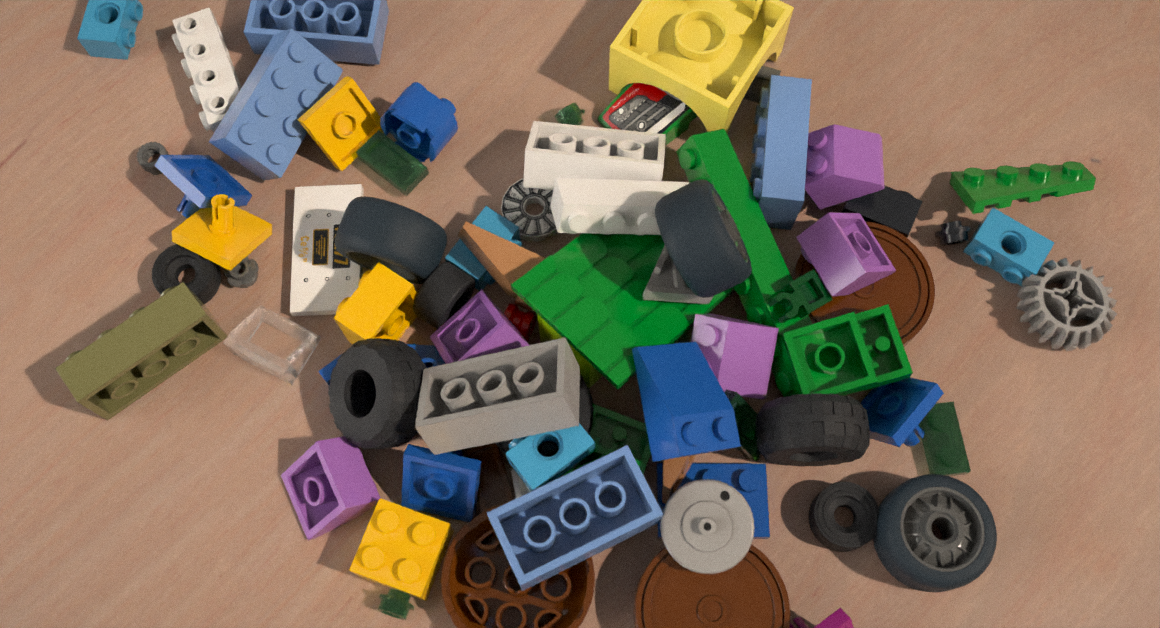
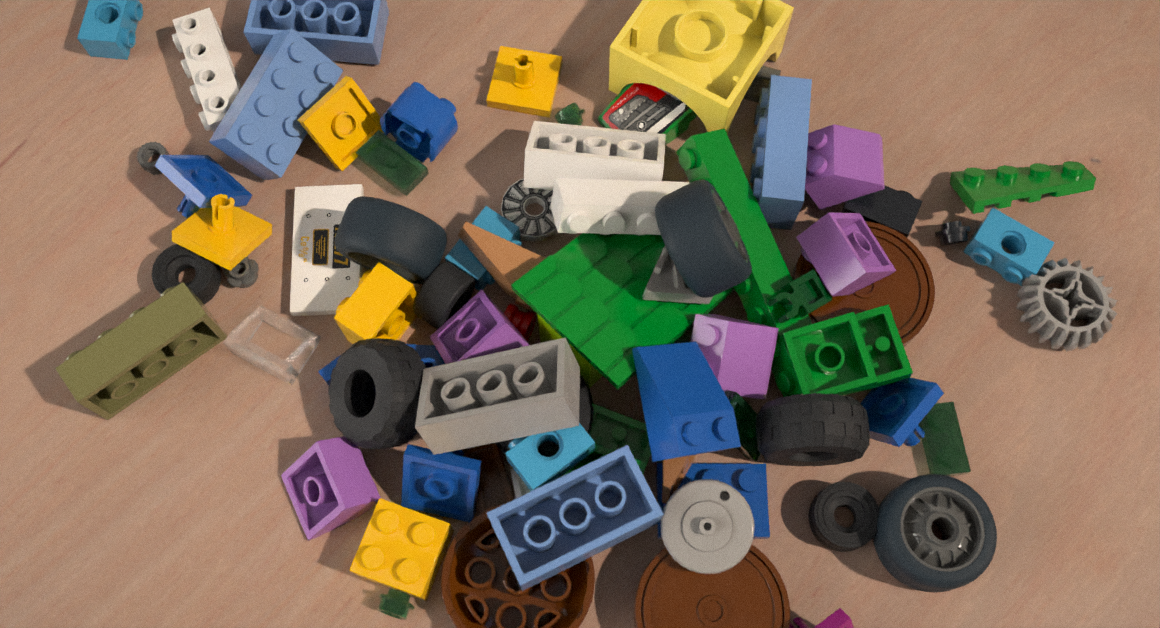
none -> yellow tile [486,46,562,118]

